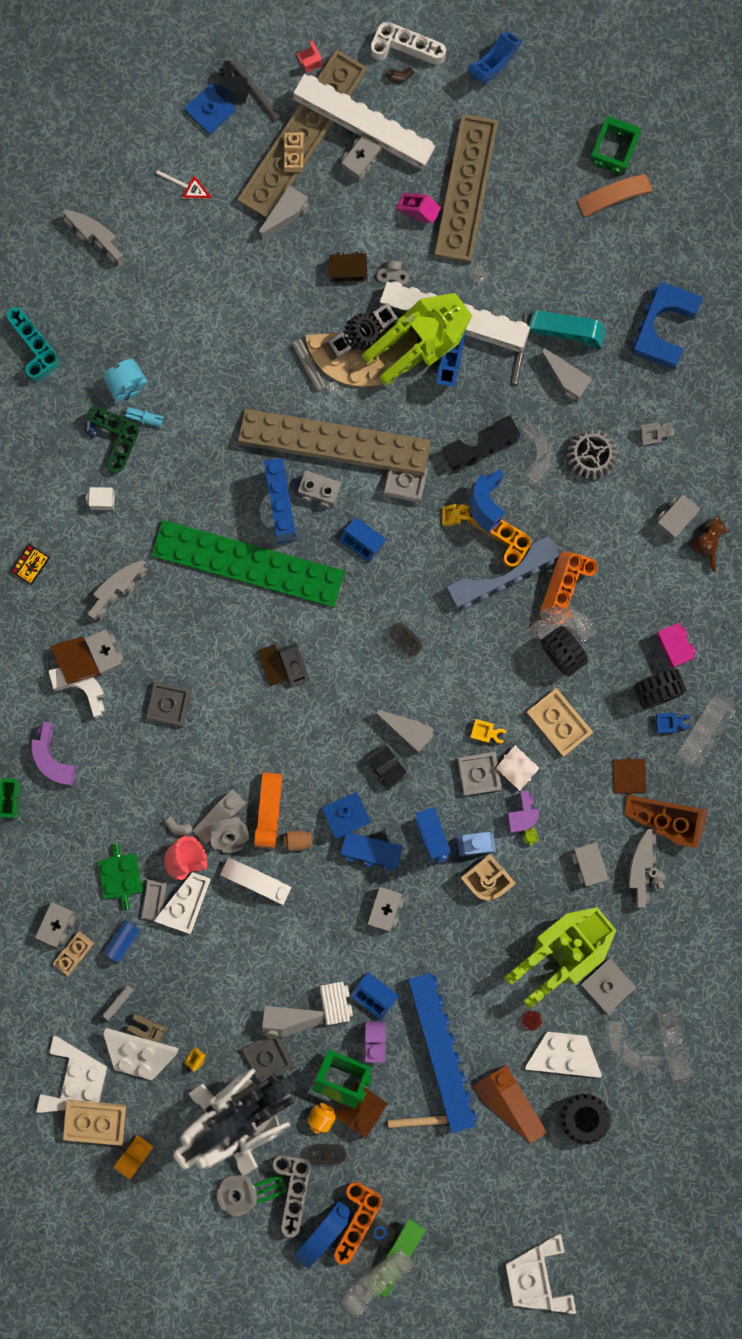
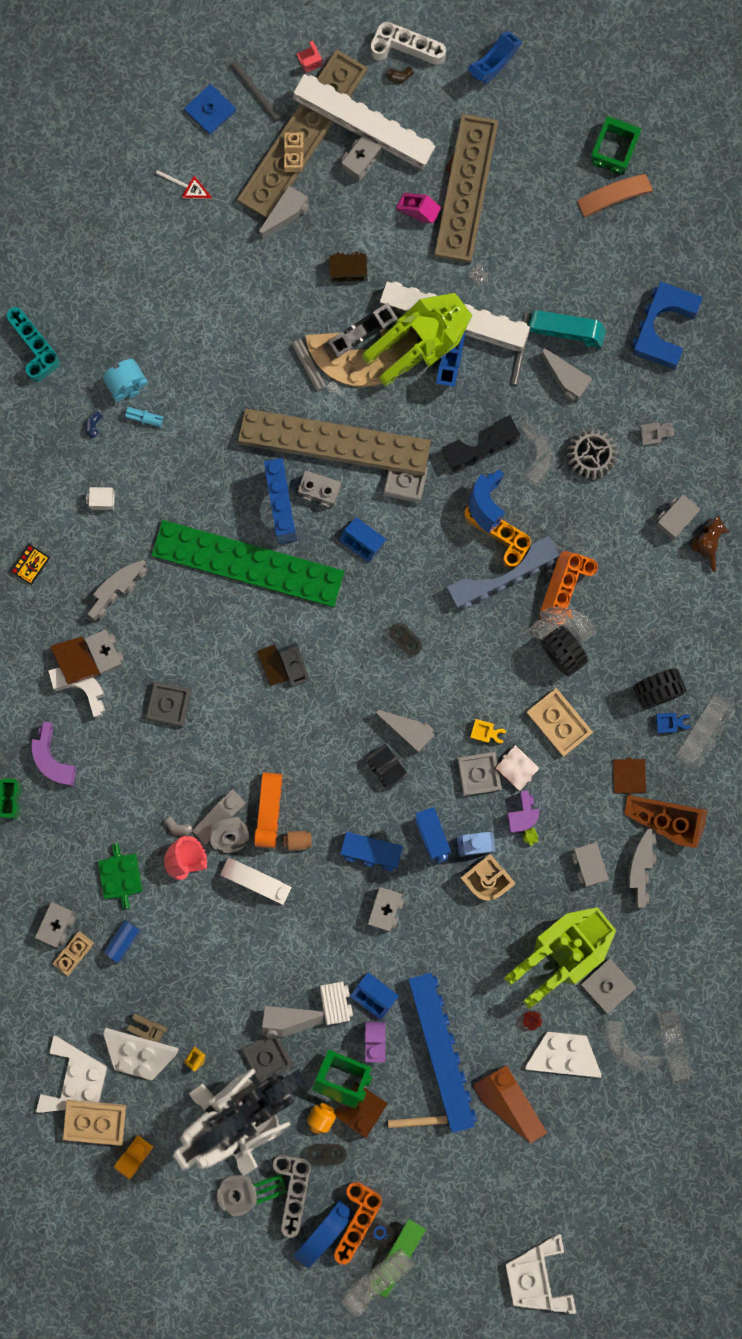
light grey slope [62,209,125,265] -> none
dark green beam [87,406,139,474] -> none
light grey tile [103,986,135,1021] -> none
light grey tile [141,880,167,920] -> none
white wing [154,872,210,934] -> none
black brick [215,61,248,104] -> none
blue plate [322,792,371,839] -> none
black tyre [345,313,381,350] -> none
light grey piece [377,260,410,284] -> none
yellow plate [442,504,470,526] -> none
black tyre [560,1093,611,1145] -> none
light grey arm [649,868,666,891] -> none
dark pink brick [656,623,696,669] -> none

